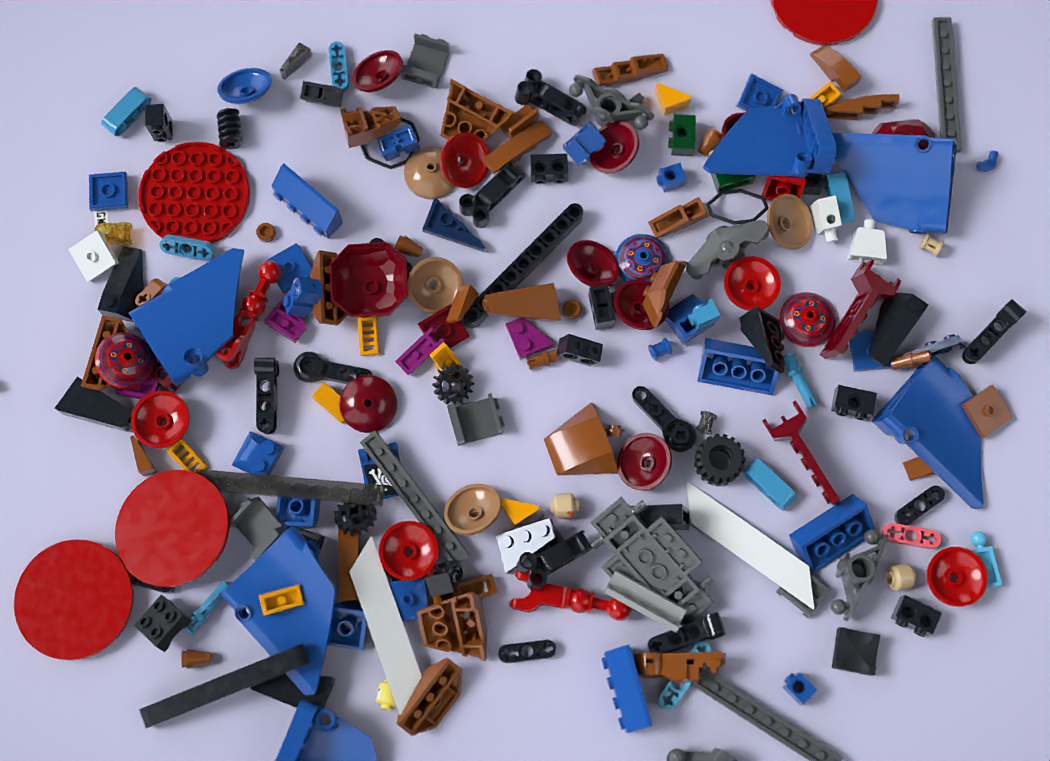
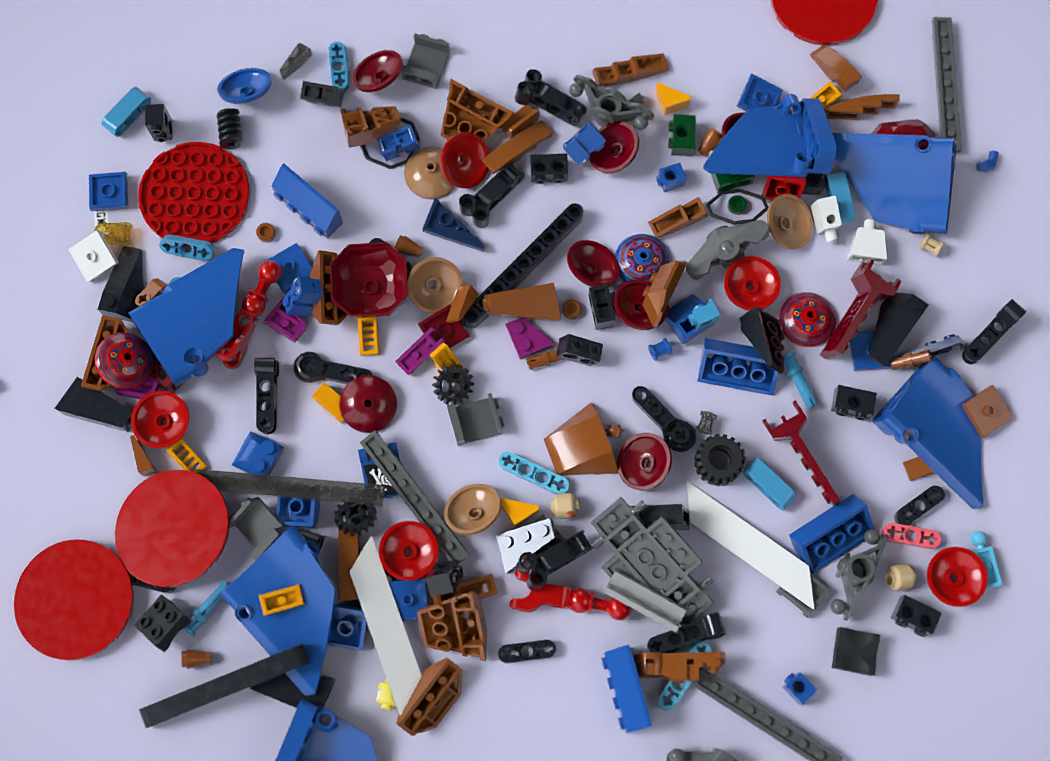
none -> medium azure beam [499,452,569,494]
none -> dark green tile [727,195,747,215]

